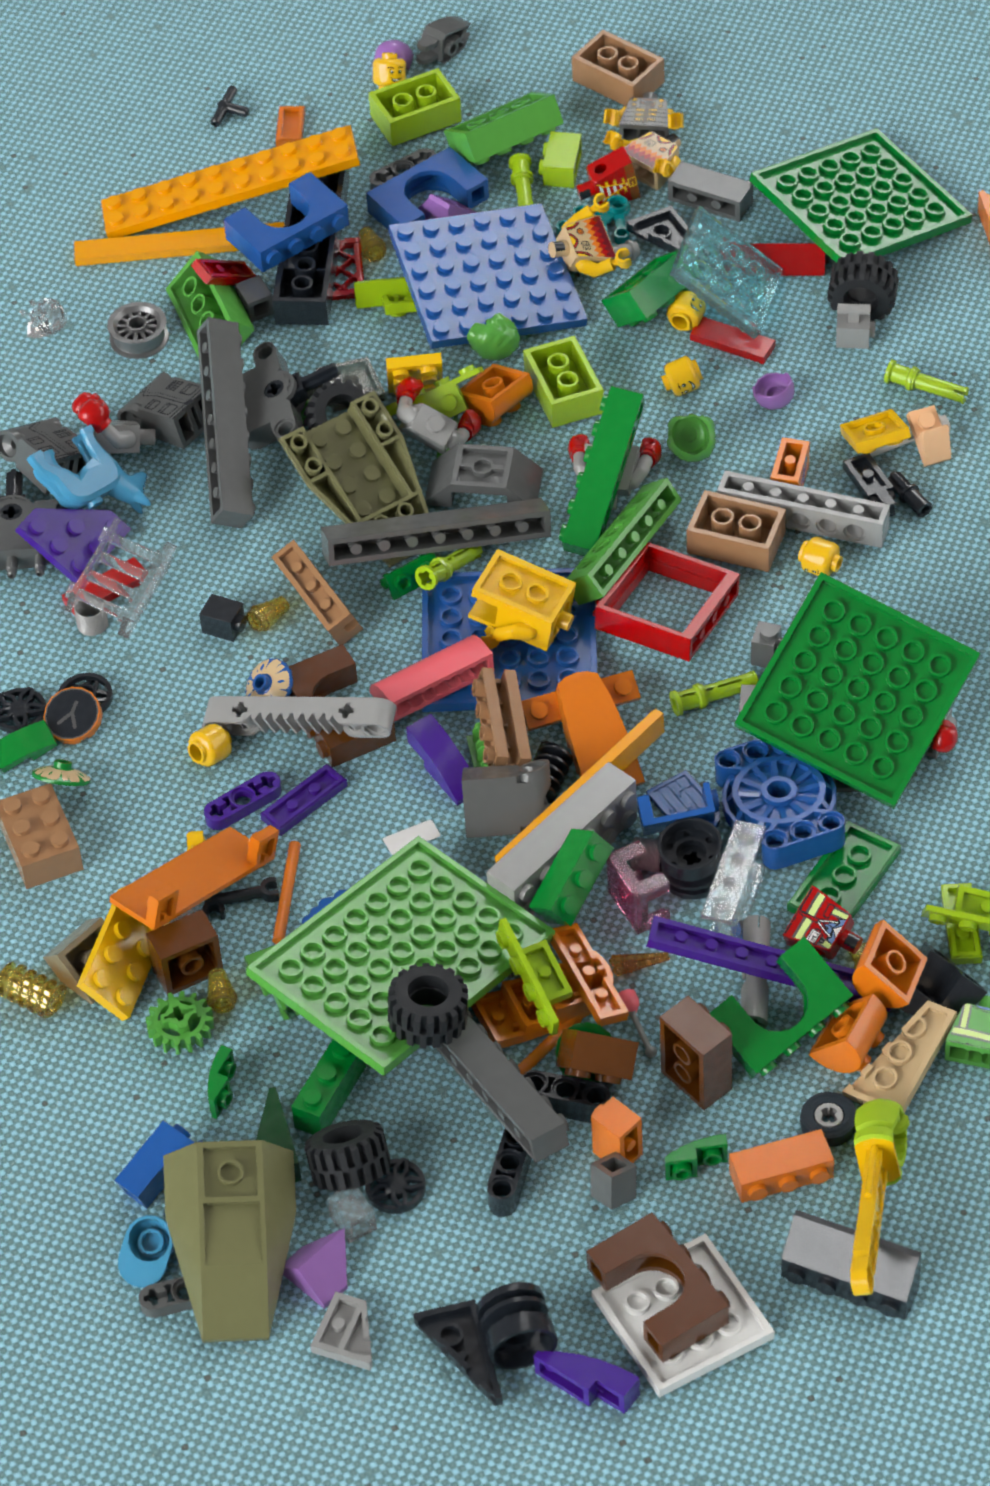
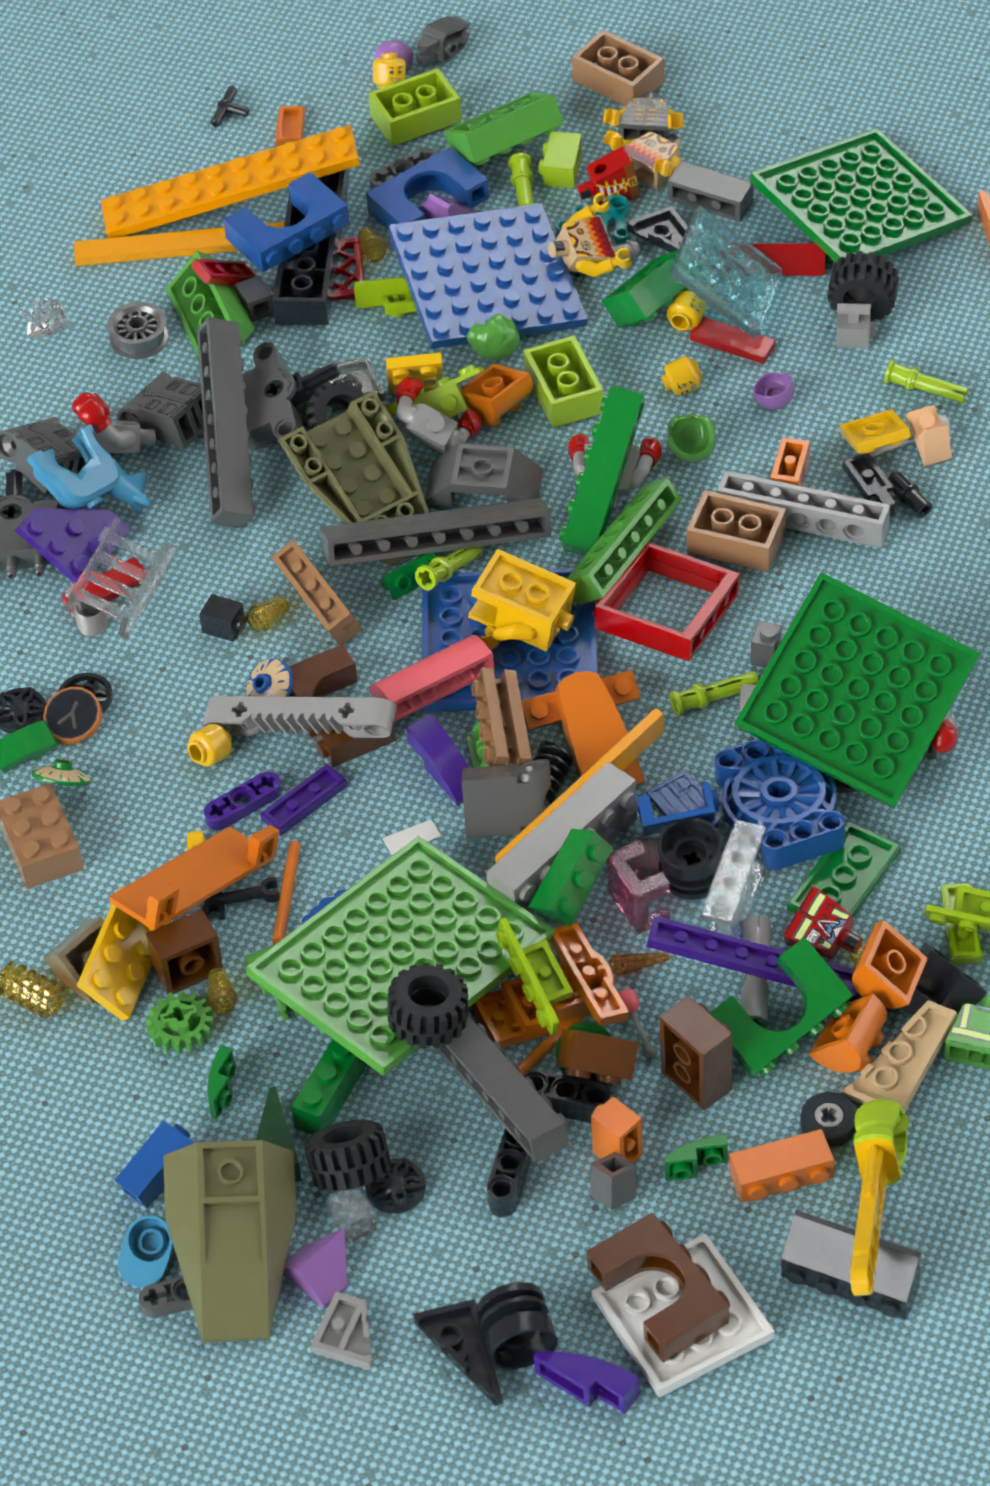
yellow head [798,536,843,576] -> none

